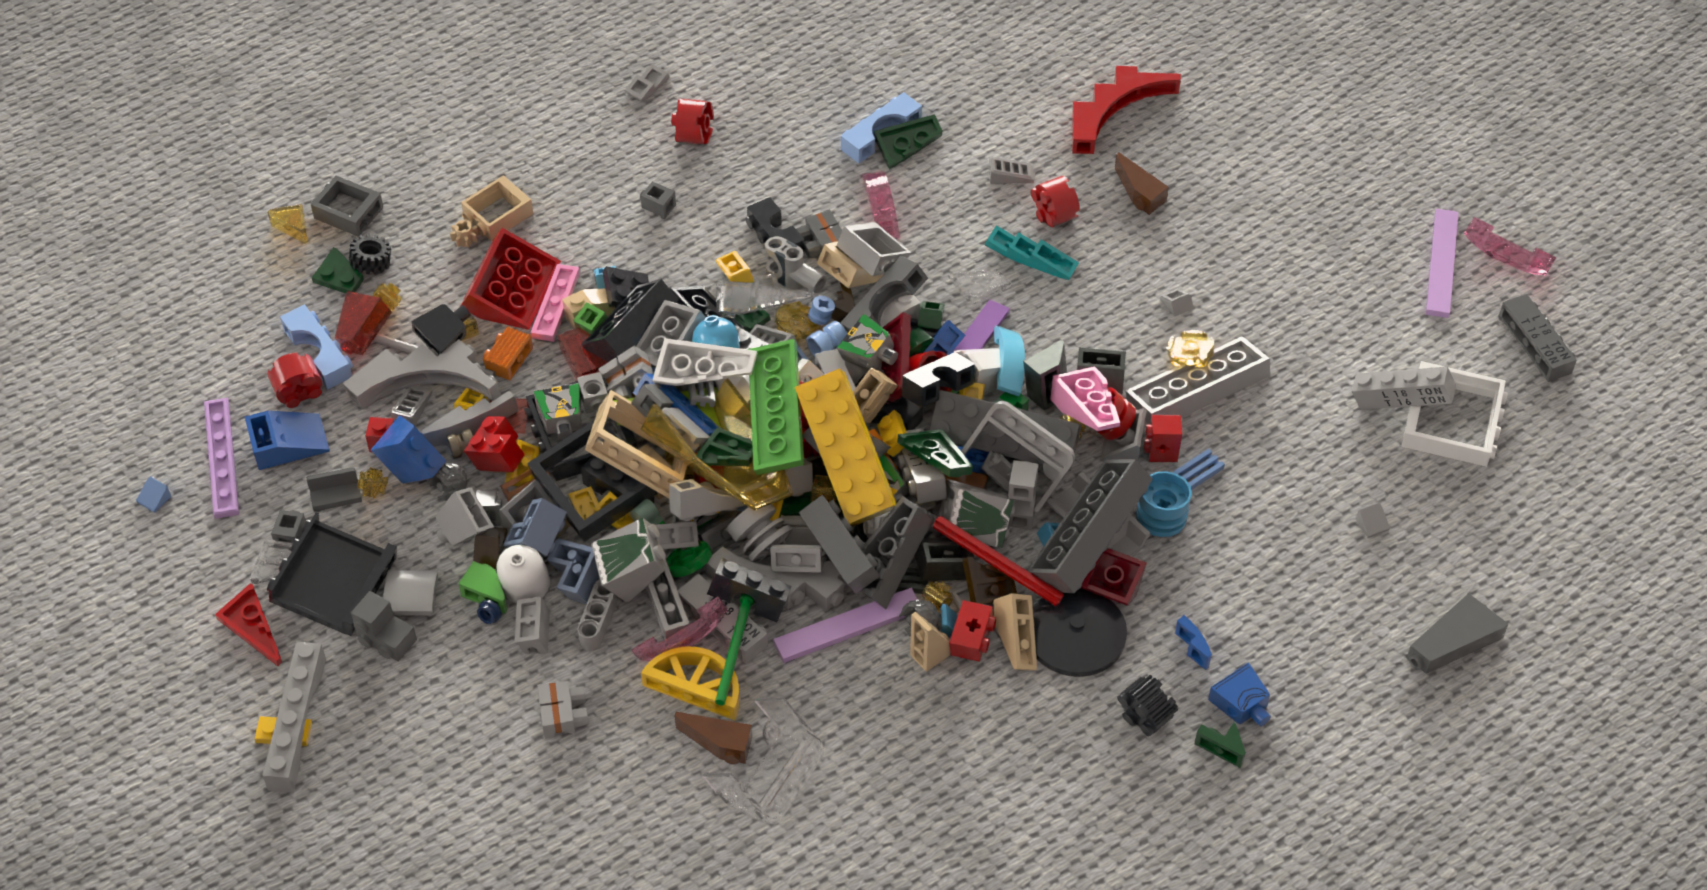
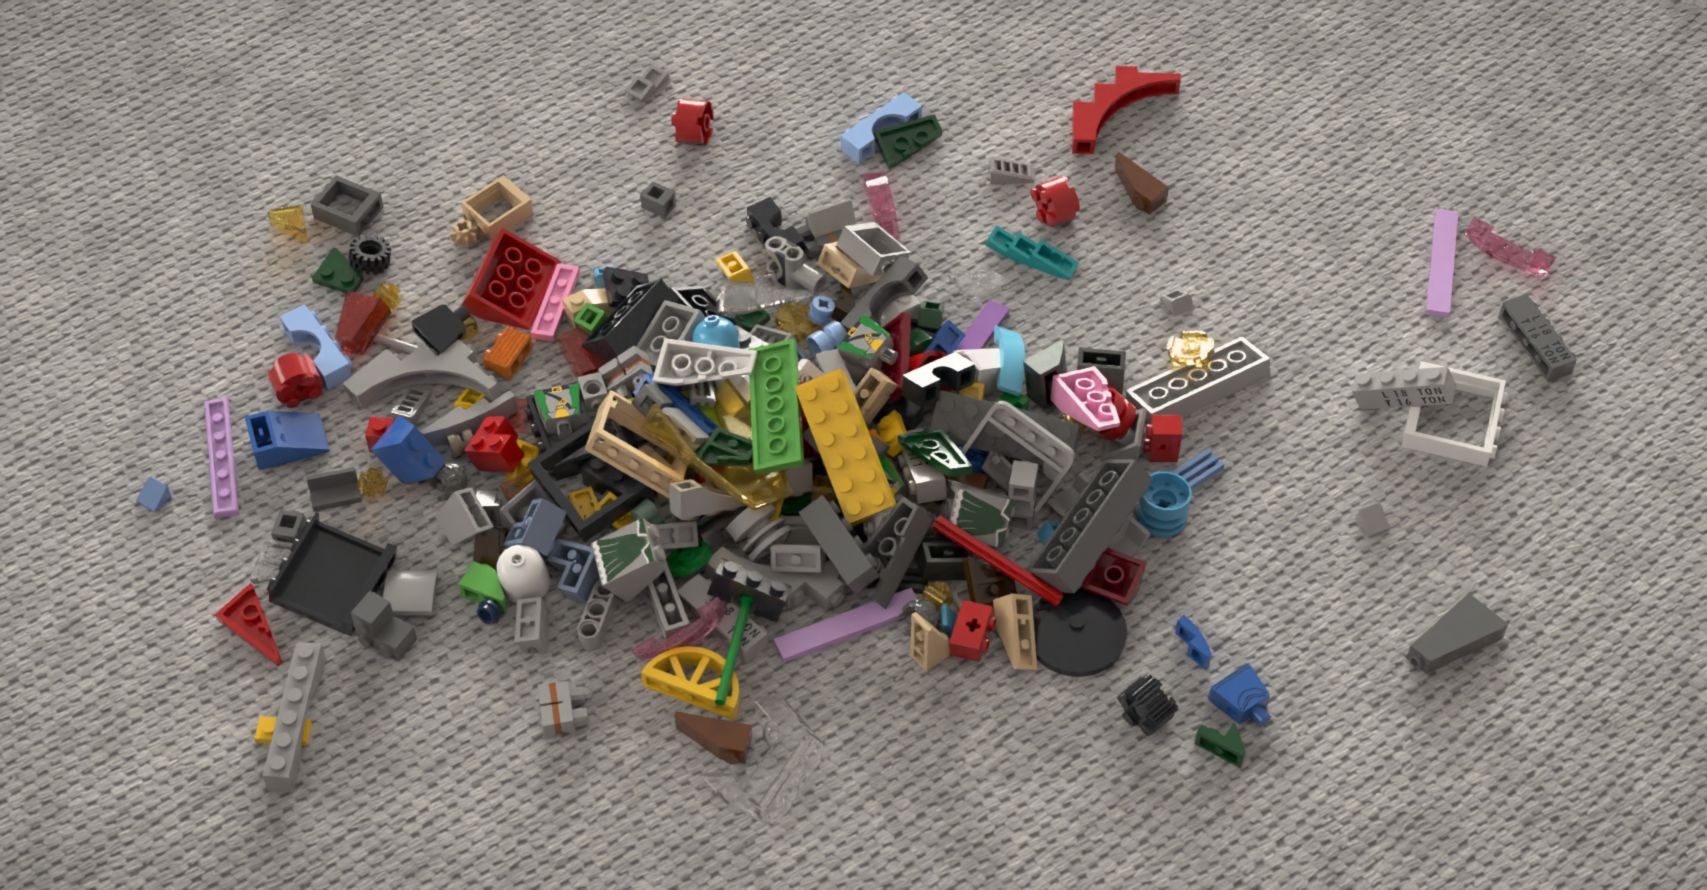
none -> light grey slope [808,198,856,238]

